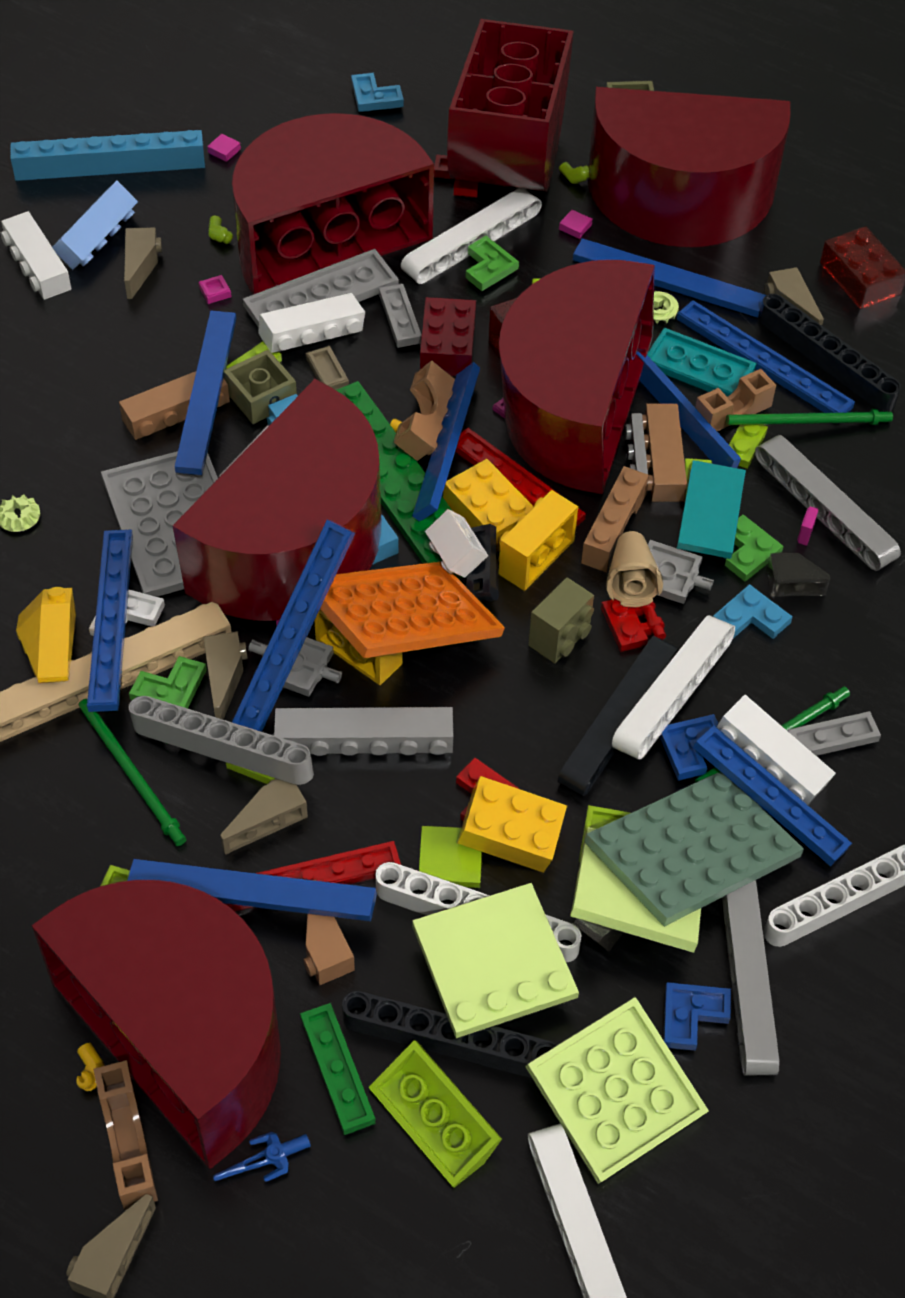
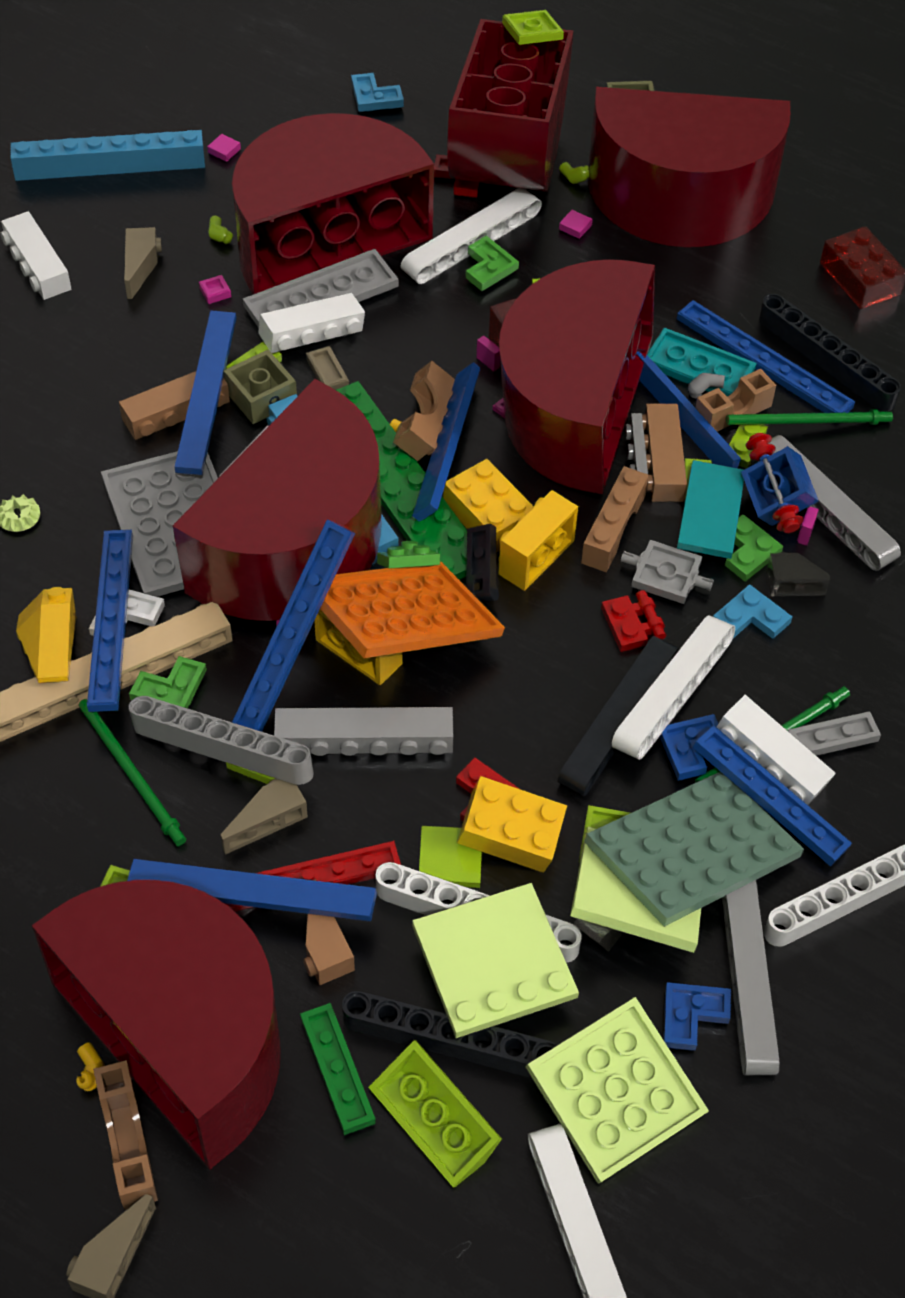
light blue brick [52,181,138,270] -> none
dark tan slope [203,632,247,720] -> none
blue piece [213,1132,311,1182] -> none
light grey plate [248,637,342,697] -> none
light grey plate [379,284,422,348] -> none
dark red brick [420,297,476,376] -> none
white brick [425,509,488,578] -> none
red tile [455,428,586,527] -> none
olive brick [528,577,594,663] -> none
blue tile [573,238,766,318] -> none
tan cone [606,531,663,607] -> none
yellowish green gear [654,291,679,324] -> none
dark tan slope [764,267,824,325] -> none
none -> bright green plate [377,541,440,568]
none -> dark pink tile [476,336,500,372]
none -> lime tile [502,10,564,45]
none -> light grey arm [688,373,725,399]
none -> blue brick [741,433,819,533]

